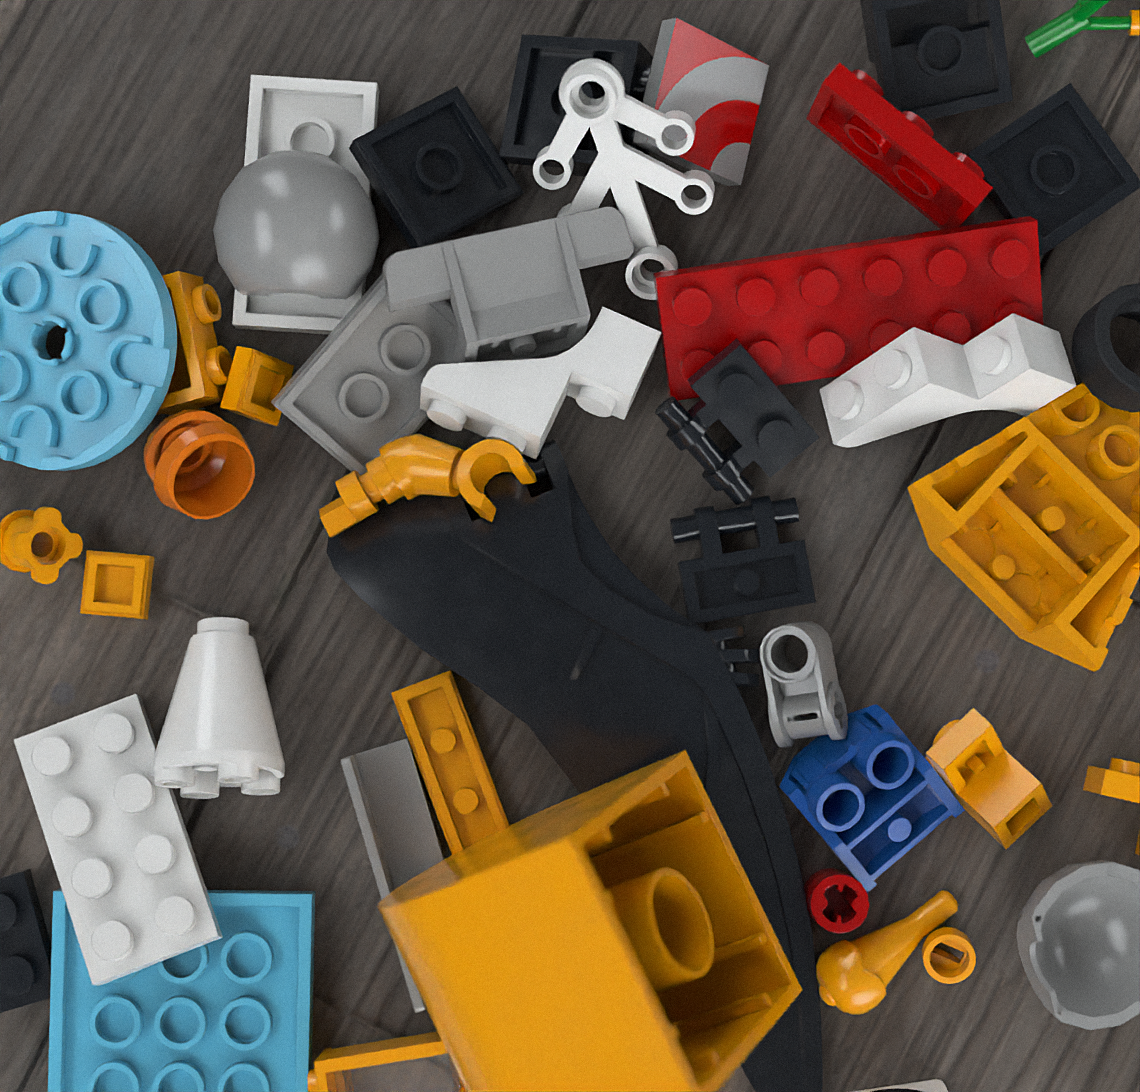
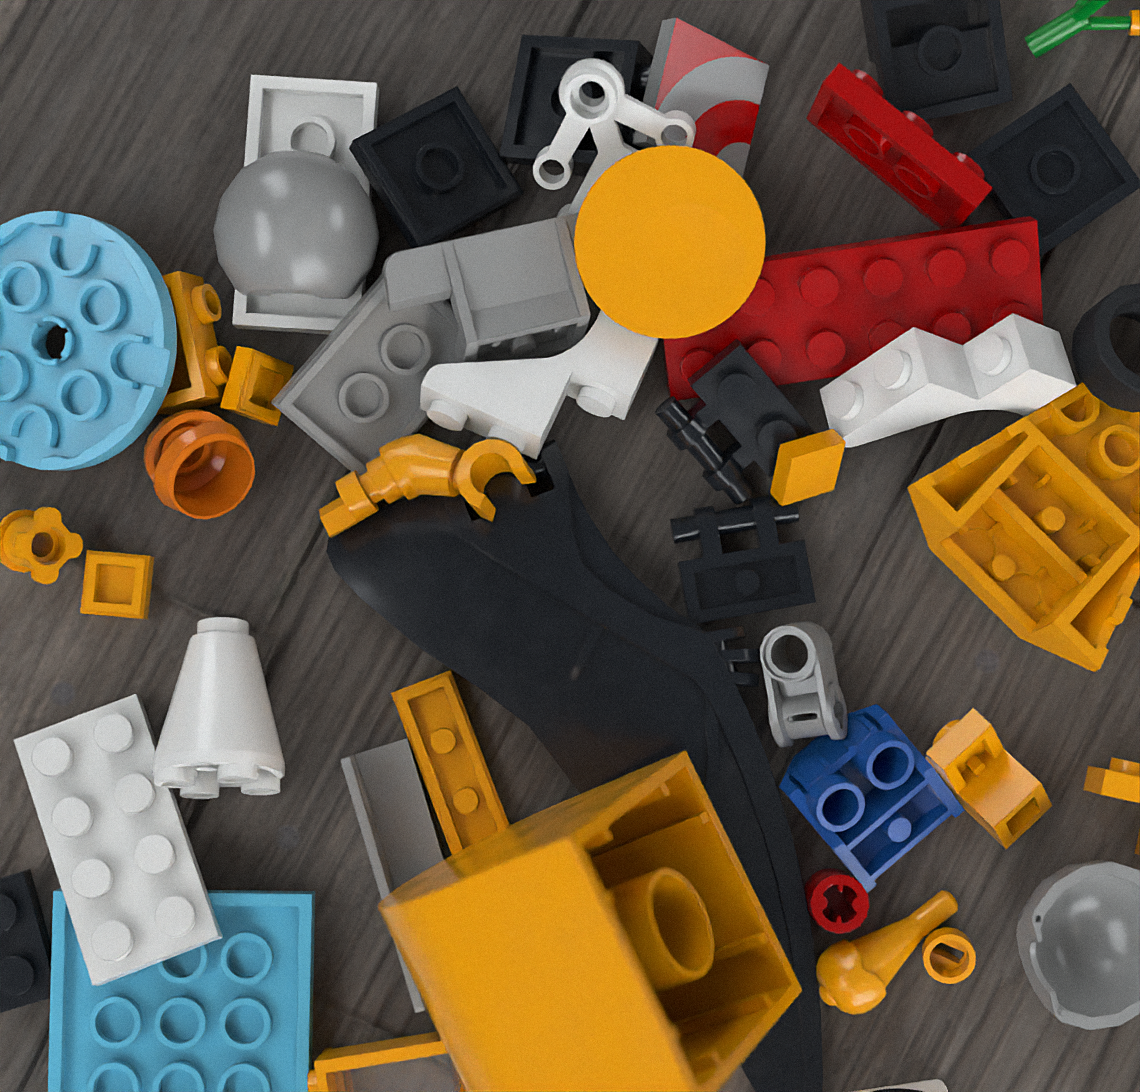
none -> light orange piece [574,145,766,339]
none -> light orange tile [770,429,846,506]

